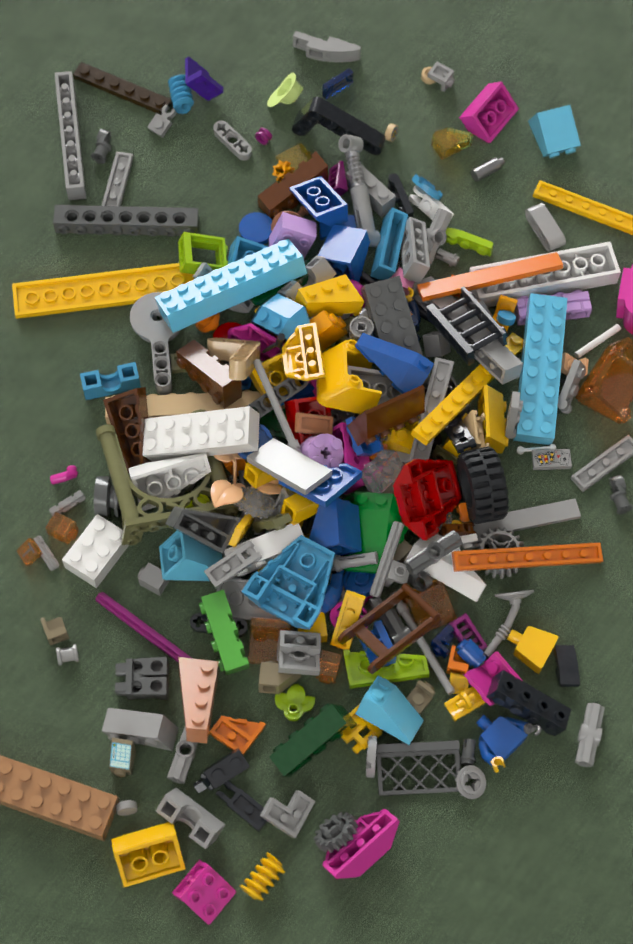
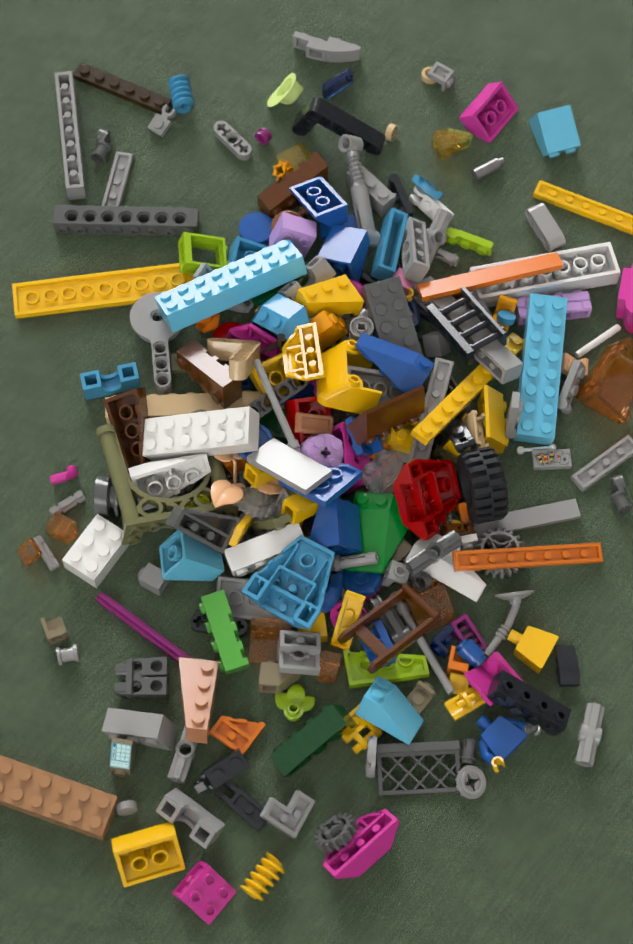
dark purple bracket [185,56,224,101] -> none
light grey plate [204,540,262,589] -> none
magenta slope [328,161,348,197] -> none
light grey axle [370,521,404,598] -> none

